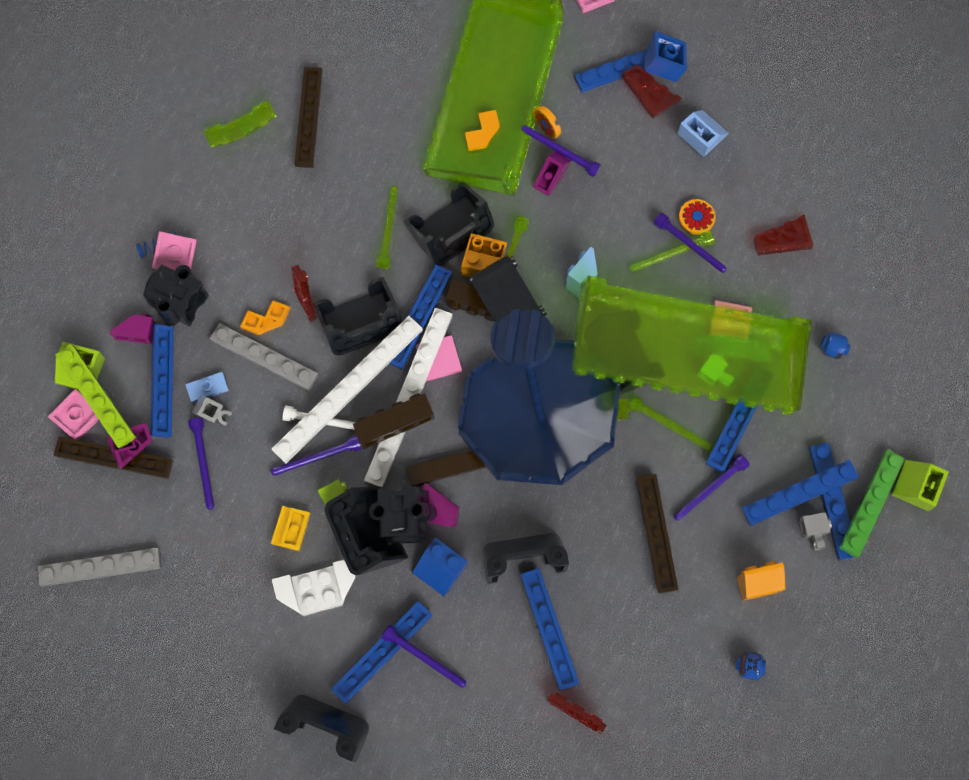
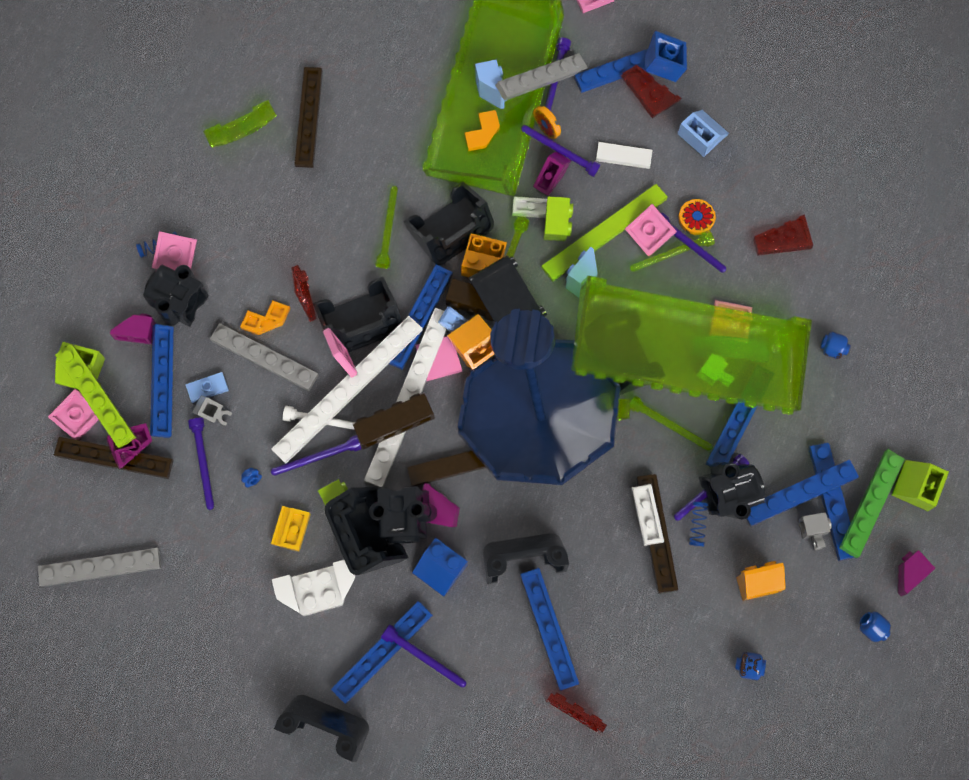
none -> blue plate [241,468,262,487]
none -> bright pink tile [323,328,357,378]
none -> light blue plate [438,307,468,332]
none -> light orange slope [447,314,495,370]
none -> light blue slope [475,60,507,109]
none -> light grey plate [495,53,588,101]
none -> white tile [512,196,547,218]
none -> lime tile [541,184,668,282]
none -> lime brick [544,196,573,241]
none -> dark purple piece [545,37,571,111]
none -> white tile [596,142,652,169]
none -> bright pink tile [625,204,677,257]
none -> white tile [631,484,664,546]
none -> blue piece [689,502,708,547]
none -> black piece [699,462,765,520]
none -> blue head [859,612,891,642]
none -> magenta slope [898,550,936,596]

